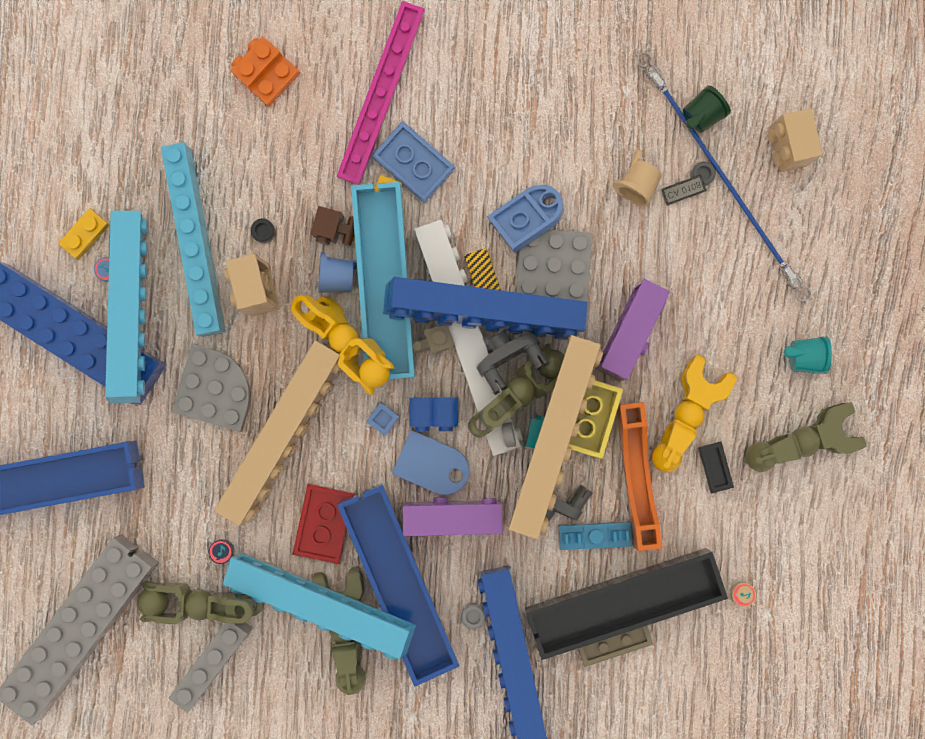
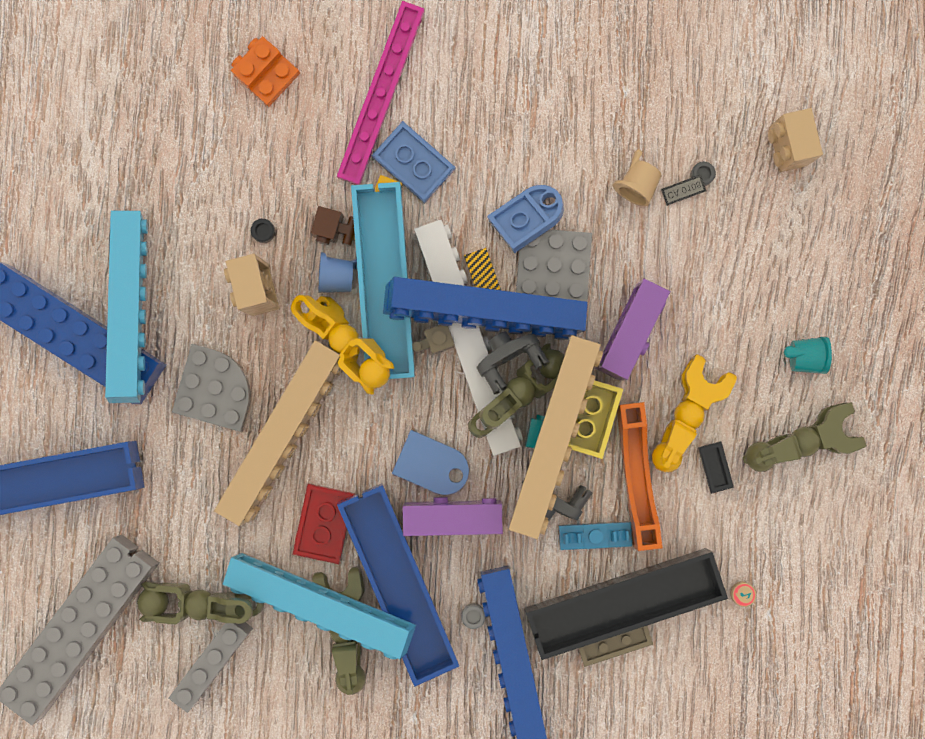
yellow plate [58,208,110,260] -> none
medium blue tile [94,257,109,282] -> none
medium azure brick [161,142,226,337] -> none
dark blue tile [209,539,234,564] -> none
medium blue tile [366,402,400,436] -> none
blue brick [409,398,458,431] -> none
light grey tile [502,422,516,448] -> none
piece [636,50,813,304] -> none
dark green hat [683,85,731,133] -> none

